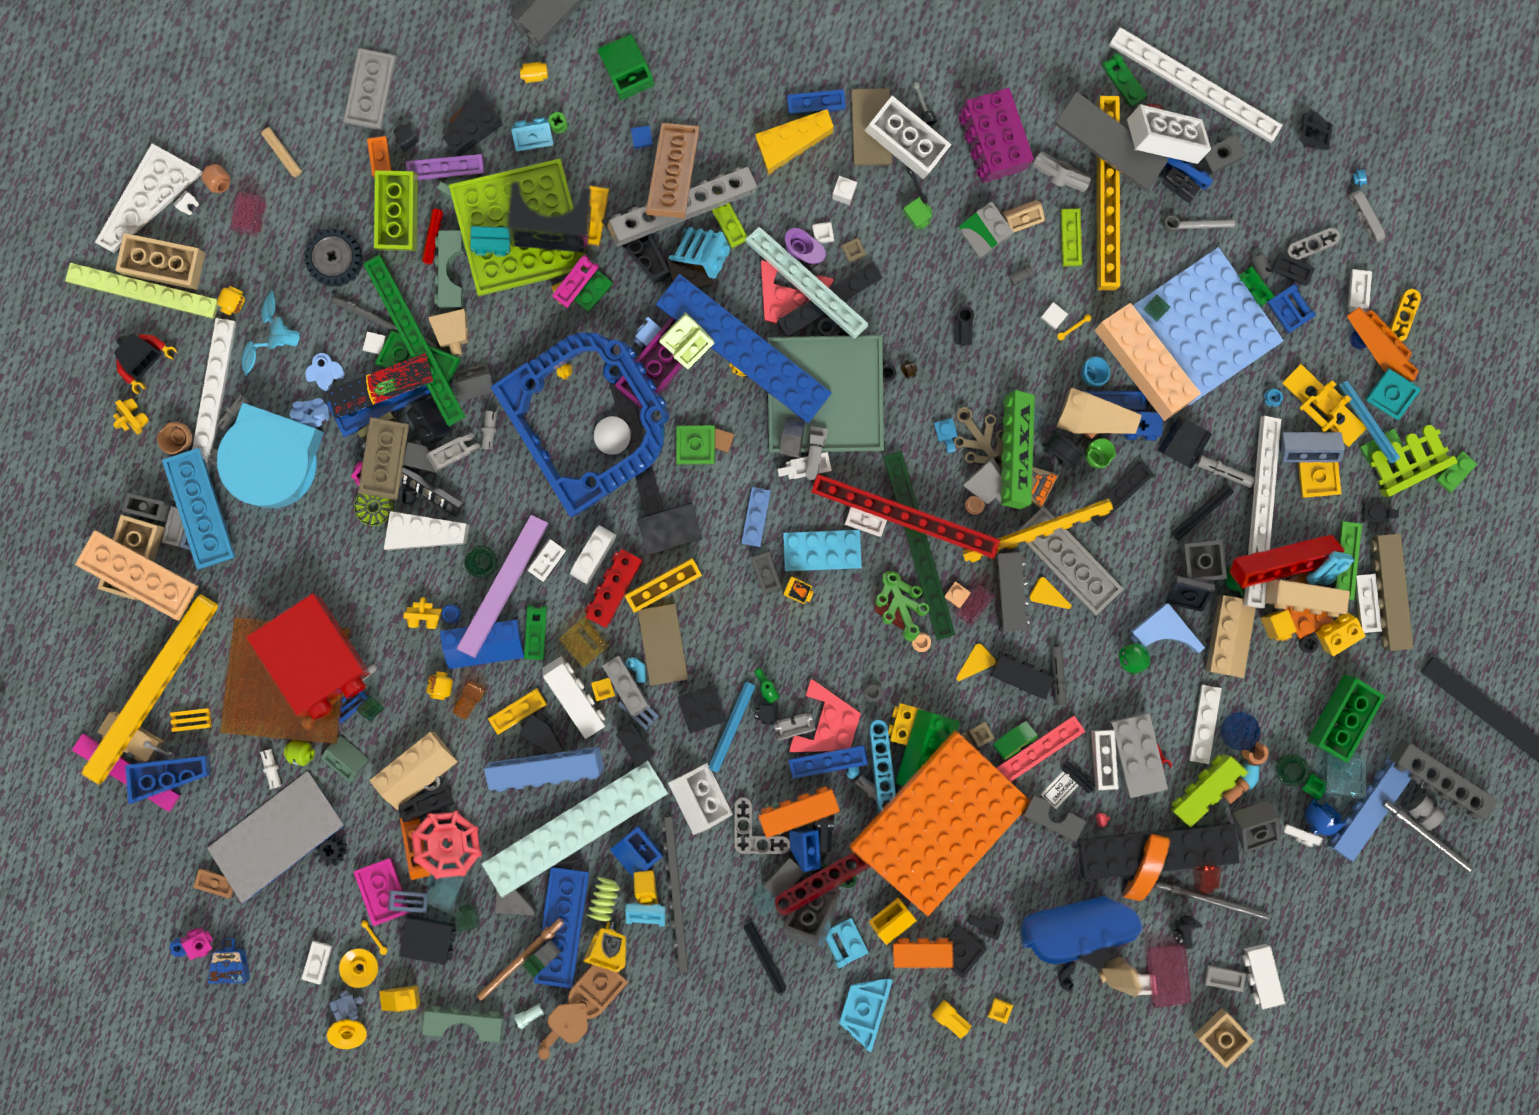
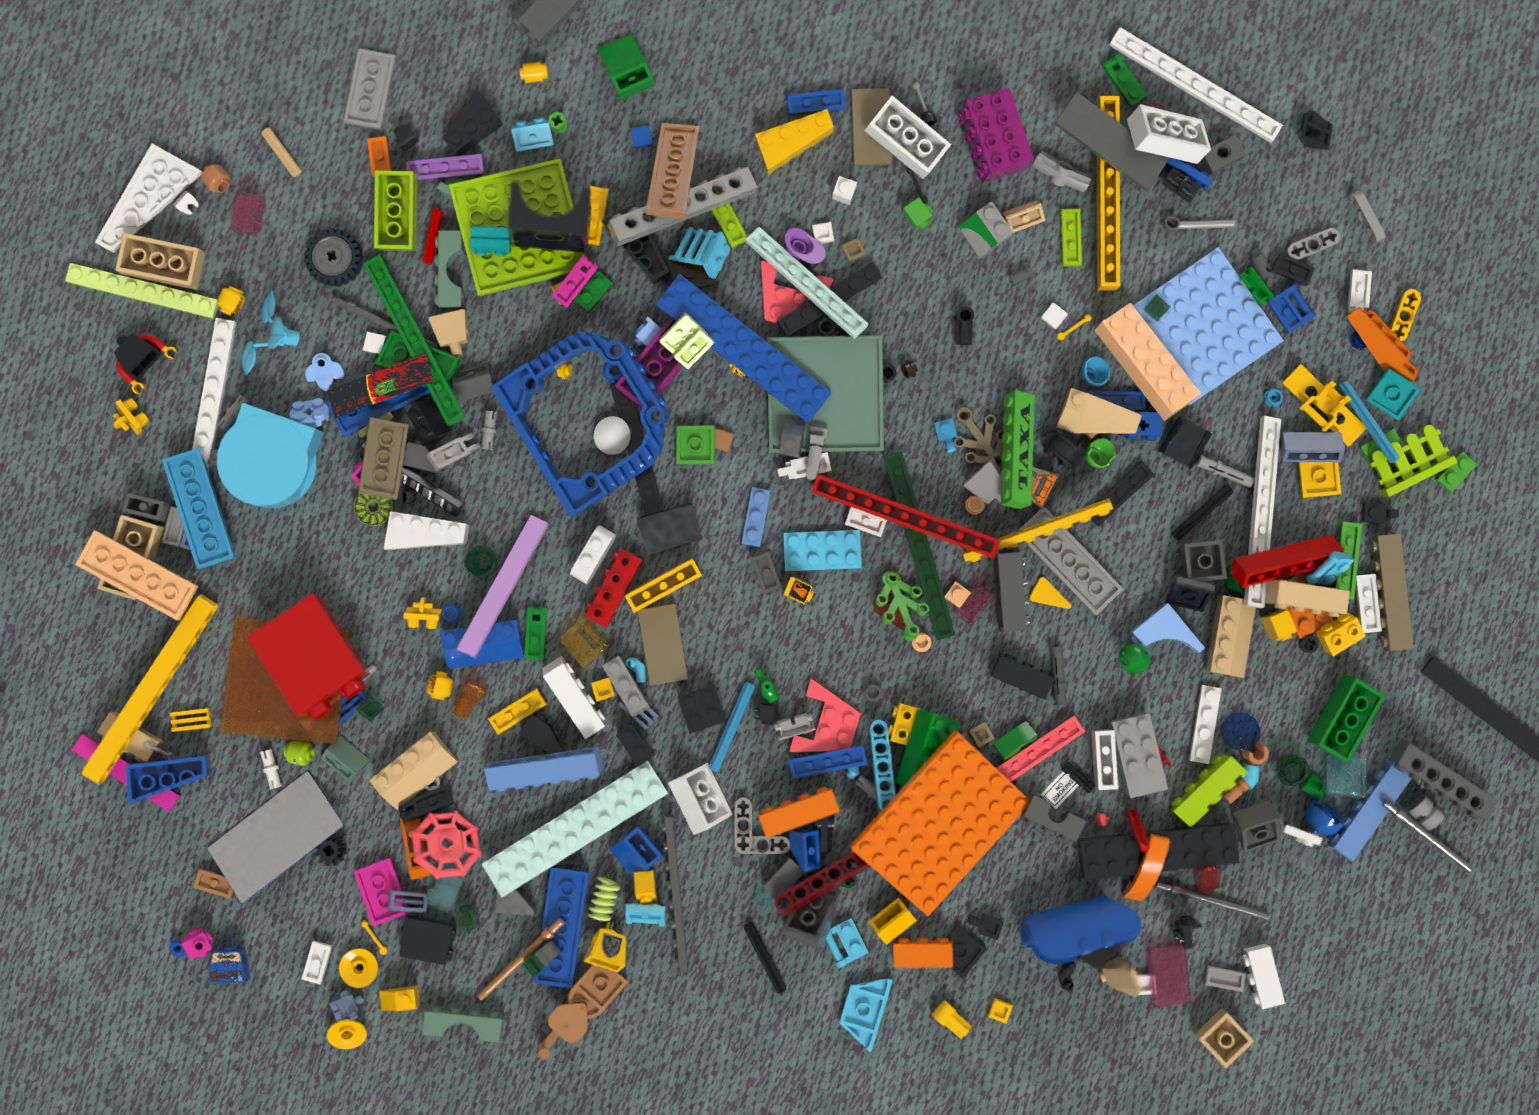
medium nougat hair [157,422,193,454] -> none
light aqua pin [514,1003,544,1029] -> none
white hinge [527,538,566,582] -> none
yellow sticker [956,644,996,681] -> none
dark azure plate [1353,169,1367,187] -> none
none -> red axle [1127,809,1150,852]

